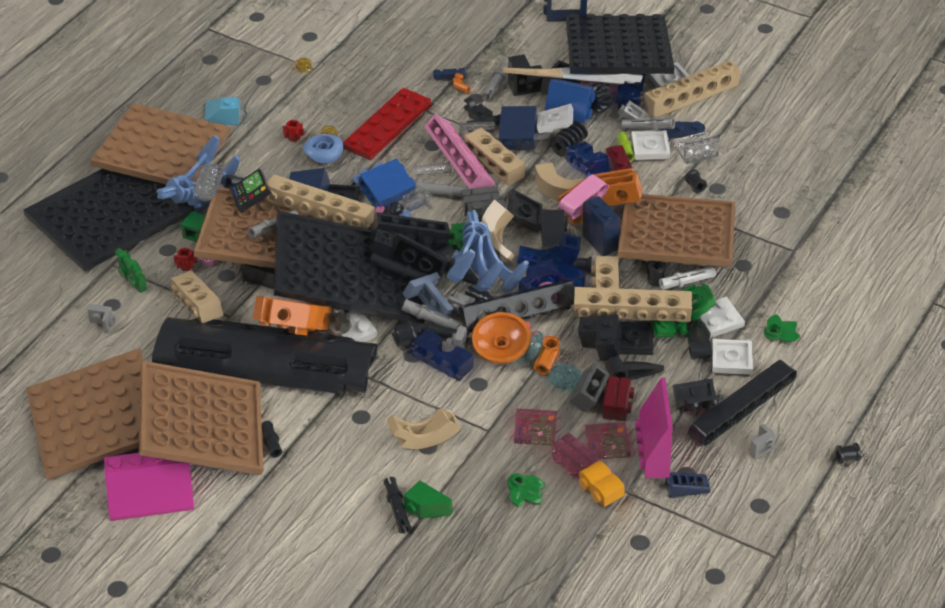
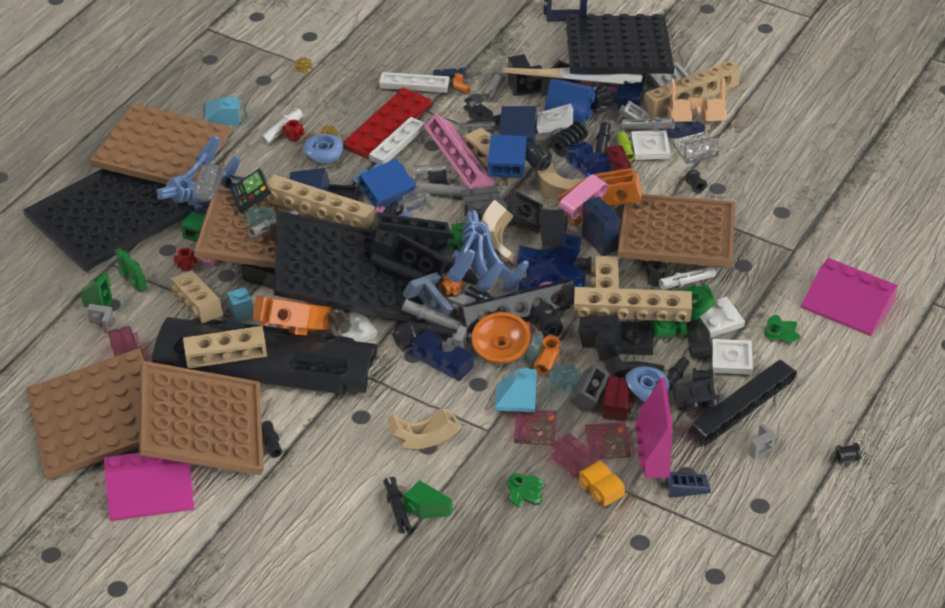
none -> green slope [81,272,113,308]
none -> clear pink brick [108,326,144,357]
none -> tan brick [183,326,267,369]
none -> medium azure brick [227,287,253,321]
none -> clear light blue gear [246,205,276,225]
none -> white pin [260,108,303,145]
none -> white plate [369,117,425,164]
none -> white plate [379,72,449,93]
none -> black bush [428,169,448,185]
none -> orange gear [439,275,463,297]
none -> blue brick [488,135,527,178]
none -> medium azure slope [495,368,537,412]
none -> black head [525,144,552,170]
none -> black wheel [531,303,563,339]
none -> black pin [593,121,611,165]
none -> medium blue hat [625,366,670,402]
none -> black axle [667,357,690,390]
none -> light nougat piece [668,77,727,122]
none -> black bush [692,368,713,382]
none -> dark pink slope [801,258,898,336]

